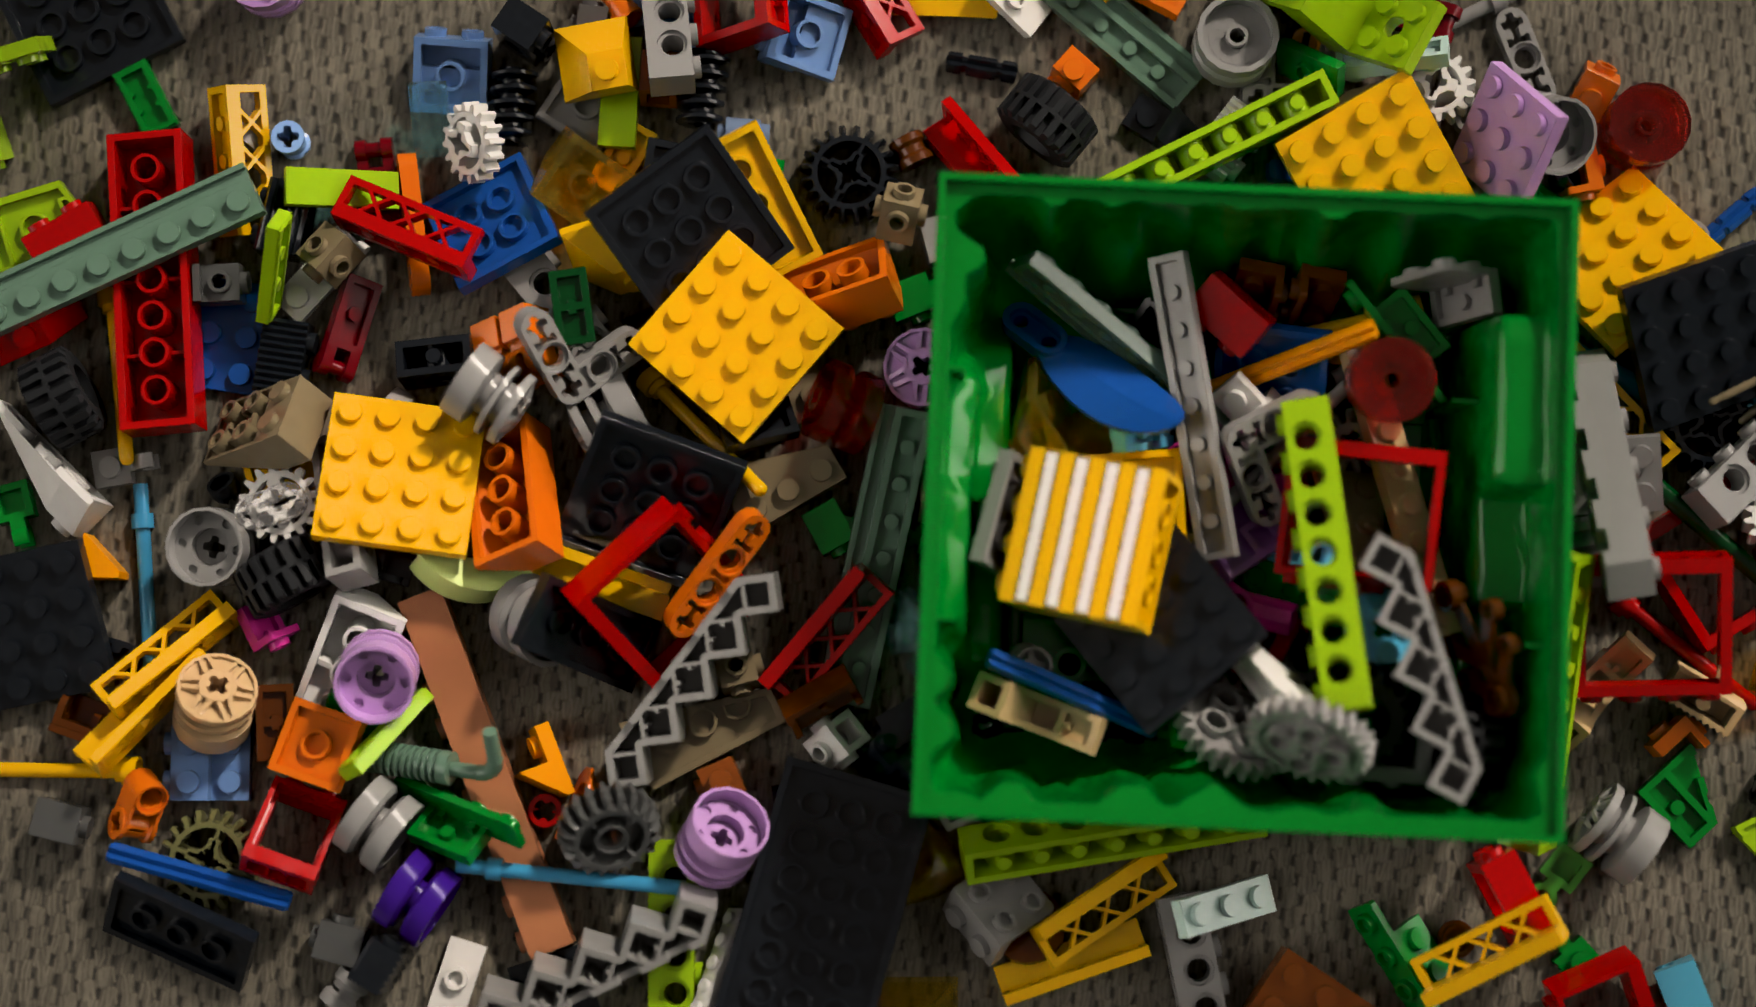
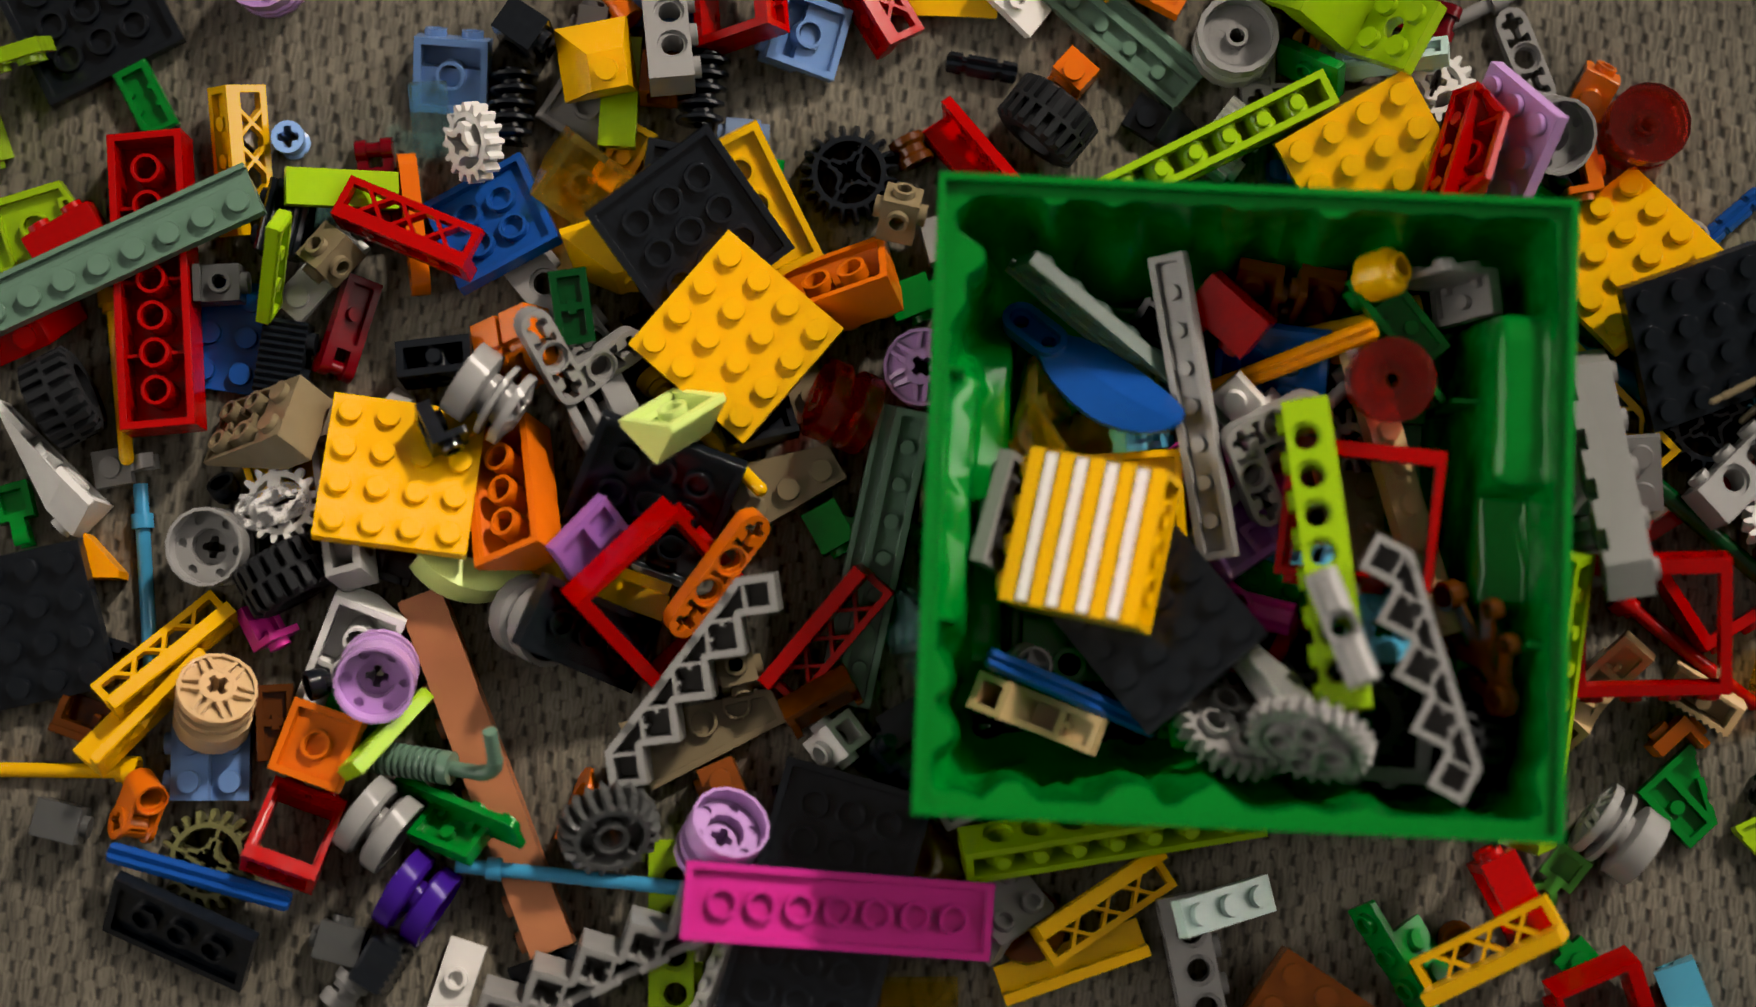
light orange slope [514,721,575,798] -> none
red bush [528,794,563,828] -> none
none -> black hinge [302,668,333,701]
none -> black bracket [415,399,469,458]
none -> medium lavender plate [545,493,629,581]
none -> yellowish green slope [618,388,726,465]
none -> dark pink plate [679,860,995,962]
none -> light grey piece [1304,565,1382,691]
none -> yellow head [1351,247,1412,303]
none -> red wedge [1422,81,1511,195]

